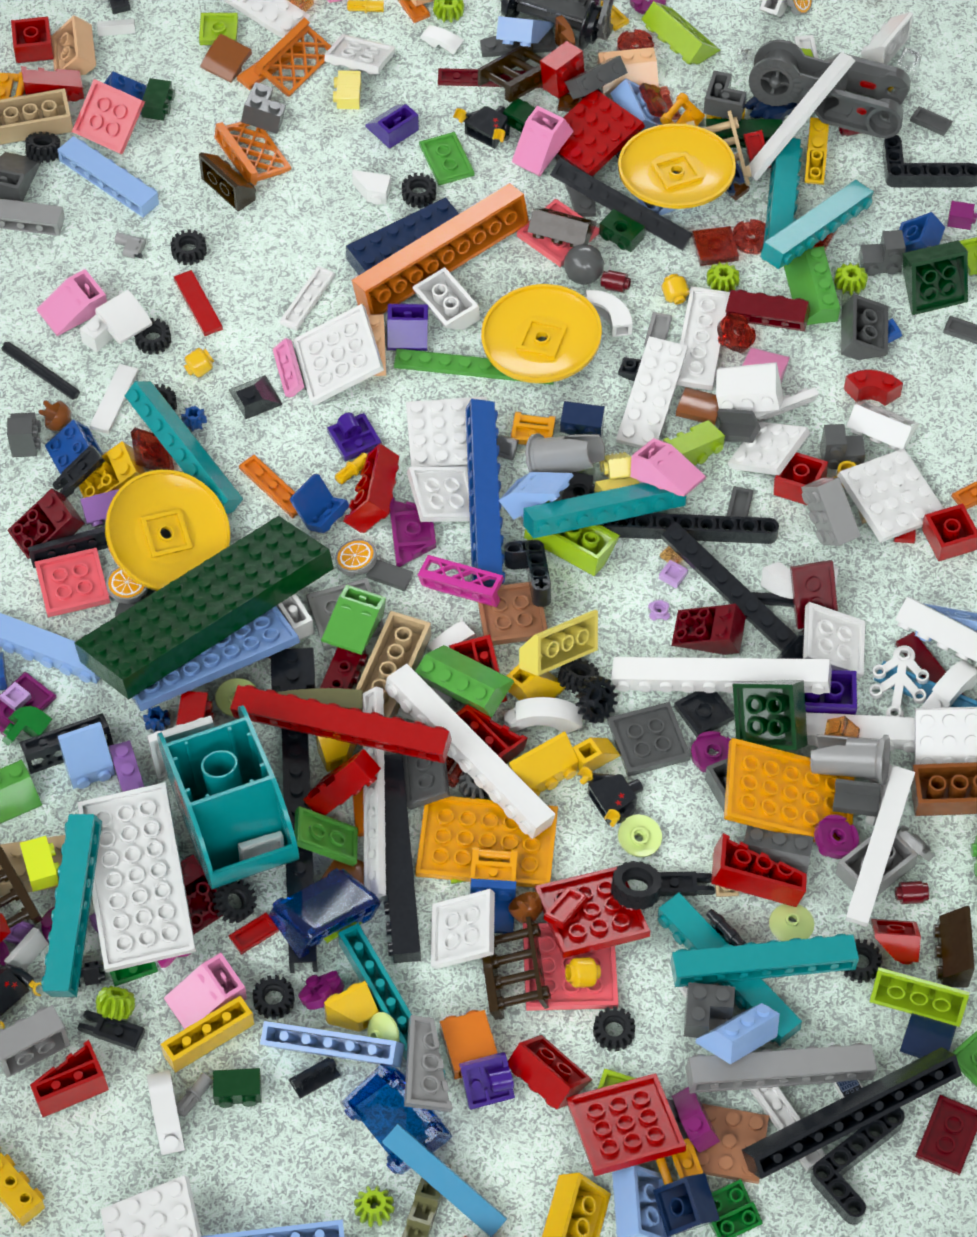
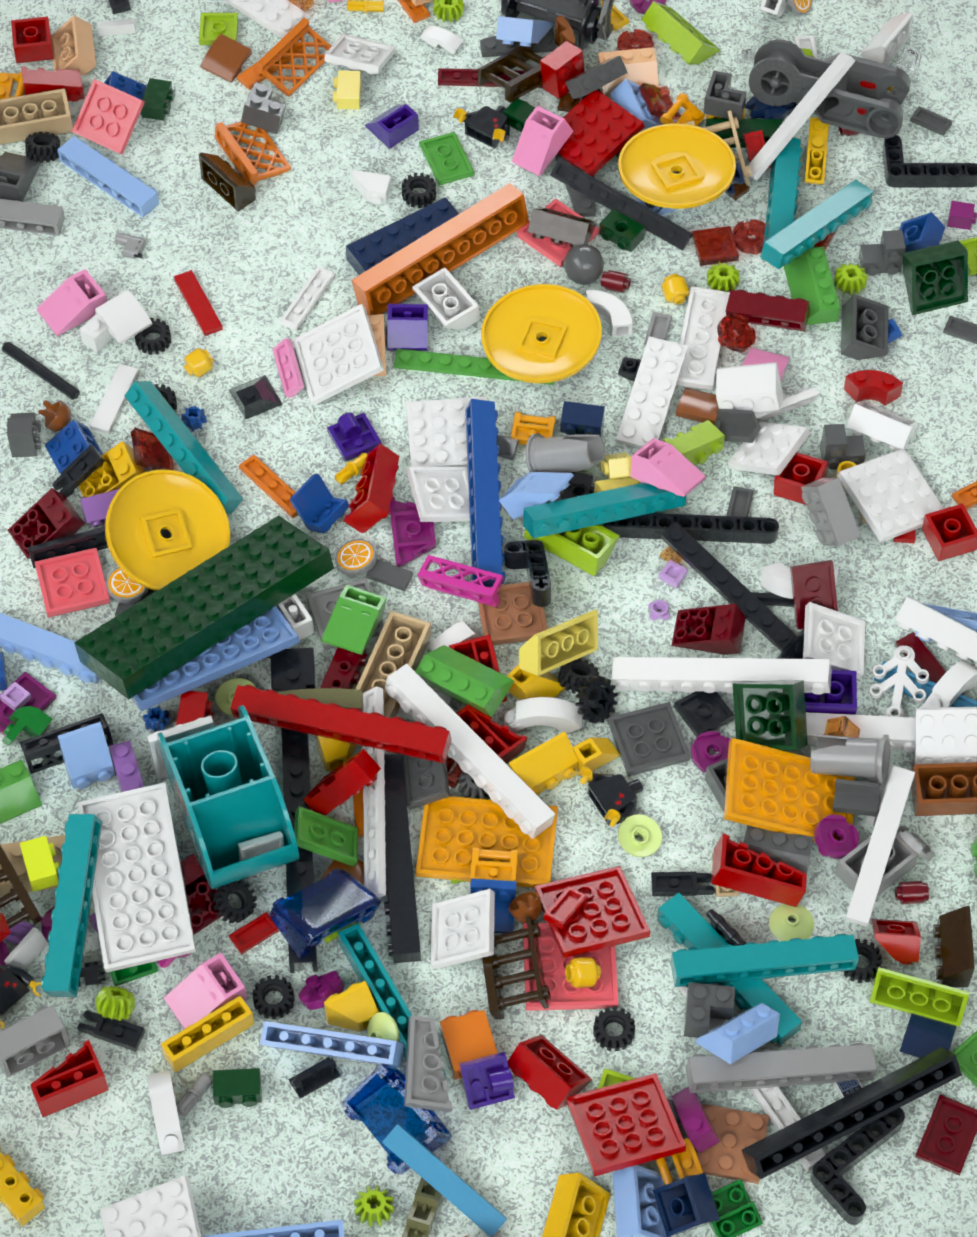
black tyre [170,229,207,265] -> none
black tyre [611,861,662,910] -> none

